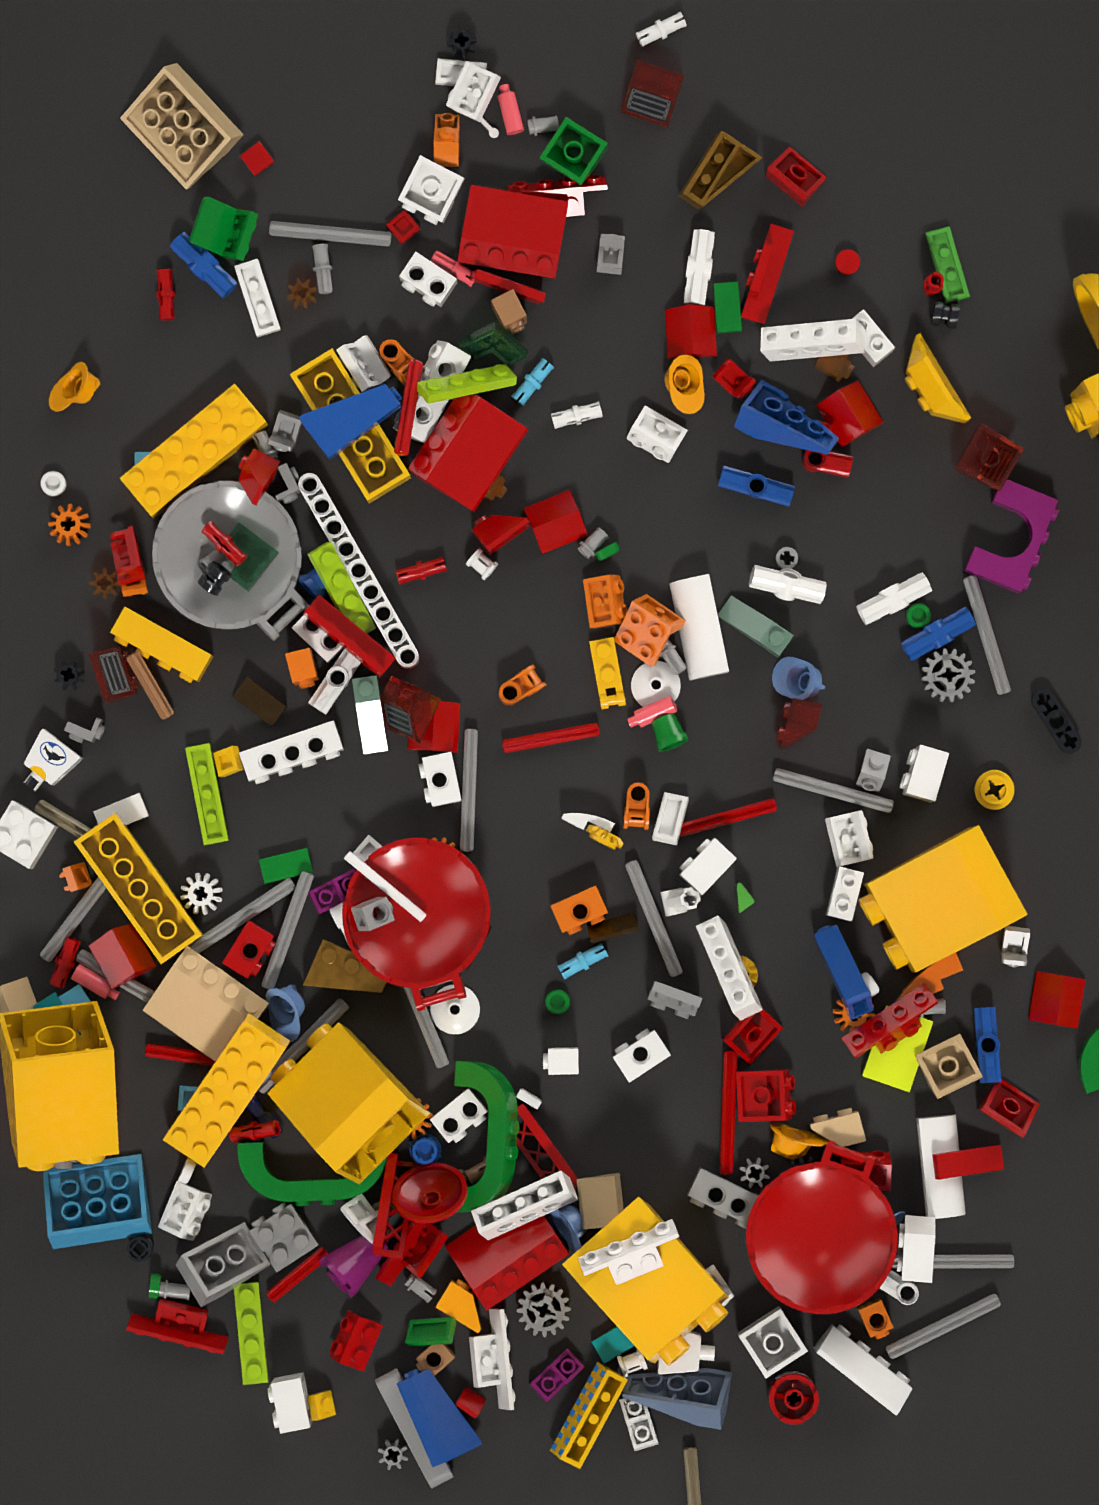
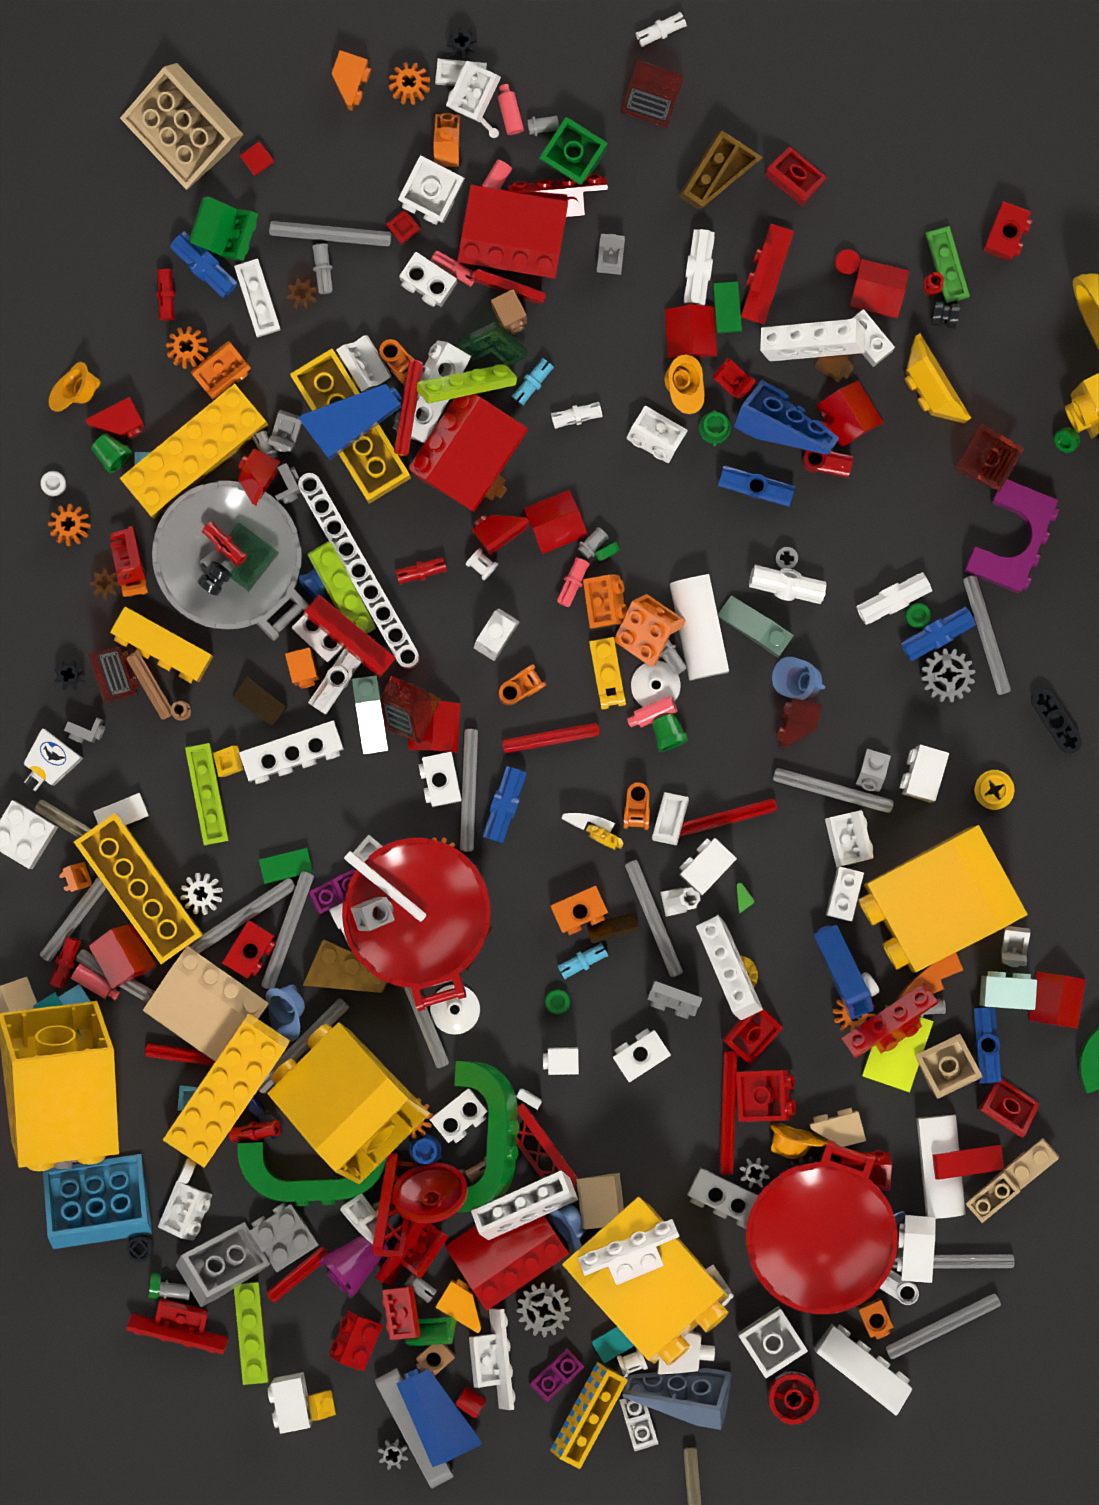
none -> red slope [85,397,146,438]
none -> green piece [91,433,132,474]
none -> orange gear [166,326,208,369]
none -> medium nougat pin [171,701,191,721]
none -> orange bracket [191,341,251,399]
none -> orange slope [332,50,371,111]
none -> red bracket [382,1286,421,1340]
none -> orange gear [389,62,430,105]
none -> white torso [474,609,520,661]
none -> coral cylinder [482,159,512,189]
none -> blue piece [483,766,527,844]
none -> coral axle [557,557,590,607]
none -> green piece [699,410,731,446]
none -> red slope [850,259,909,319]
none -> tan slope [966,1138,1059,1223]
none -> light aqua brick [979,971,1037,1010]
none -> red brick [983,201,1032,262]
none -> green tile [1054,427,1080,453]

